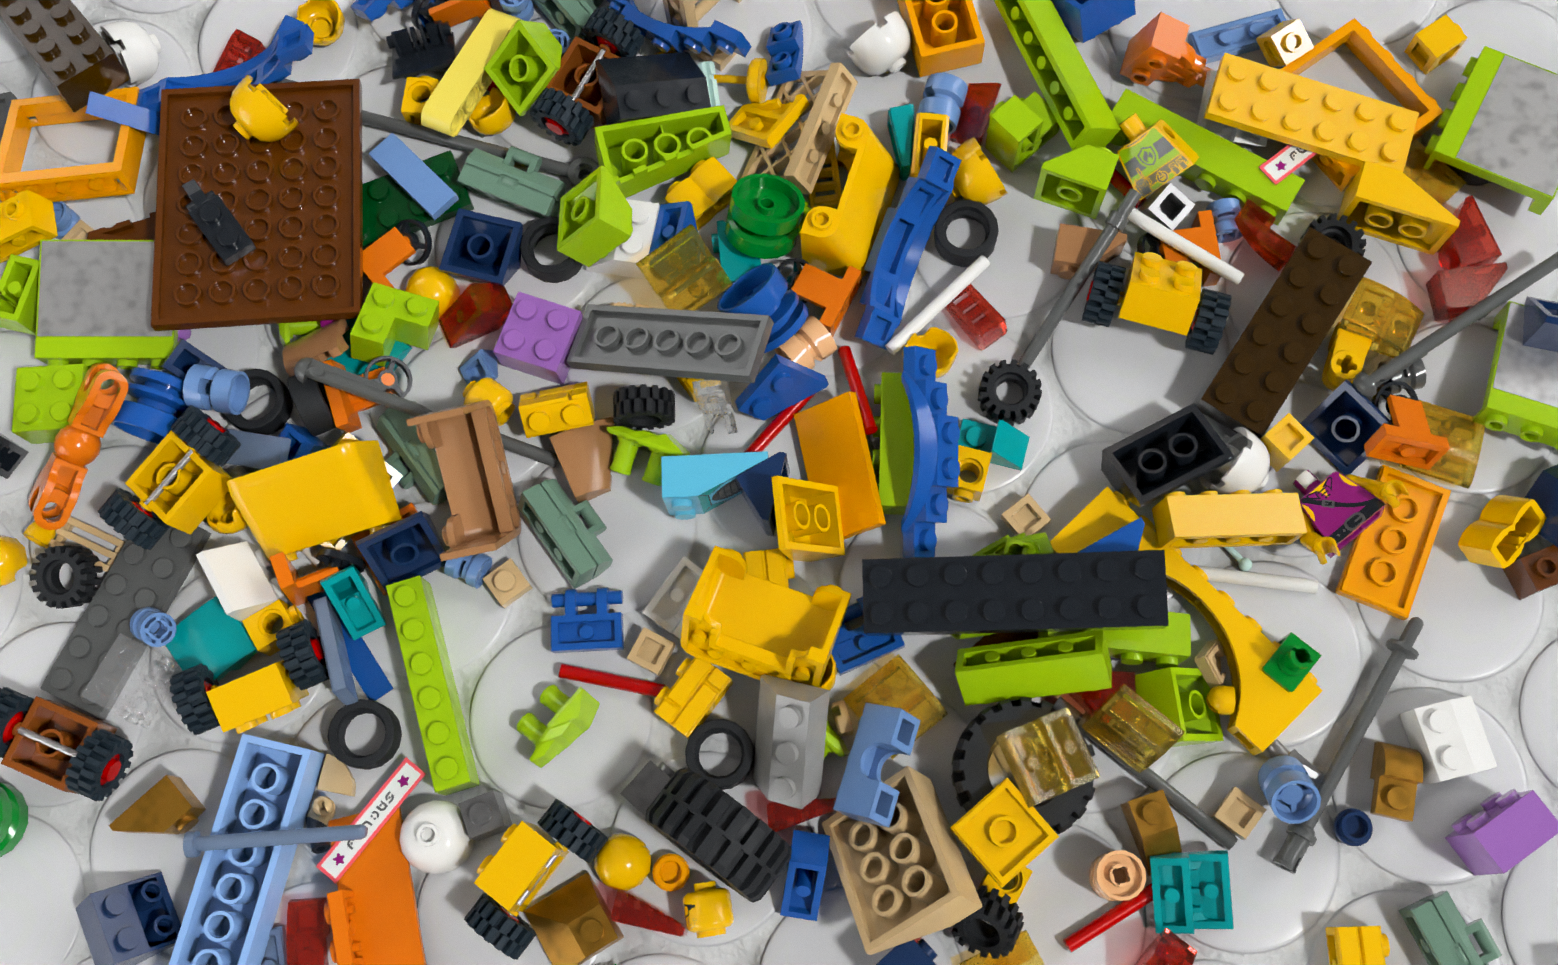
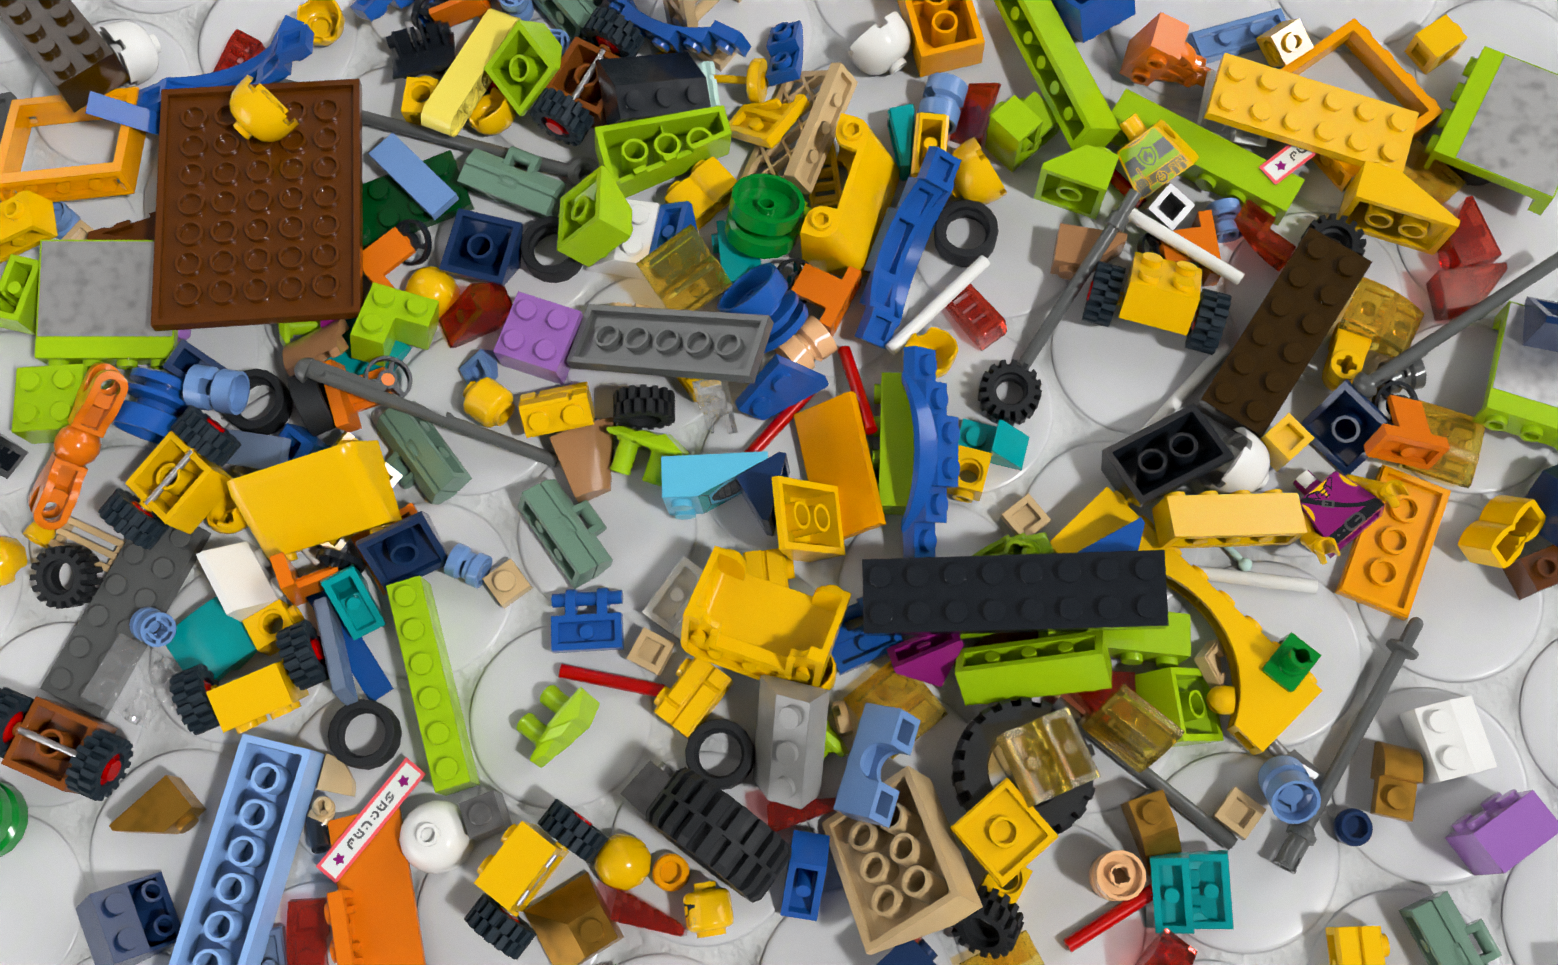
black hinge [182,179,256,266] -> none
sand blue bar [183,824,368,858] -> none
medium nougat windscreen [406,400,521,561] -> none
none -> magenta slope [886,634,964,687]
none -> white bar [1139,342,1231,431]

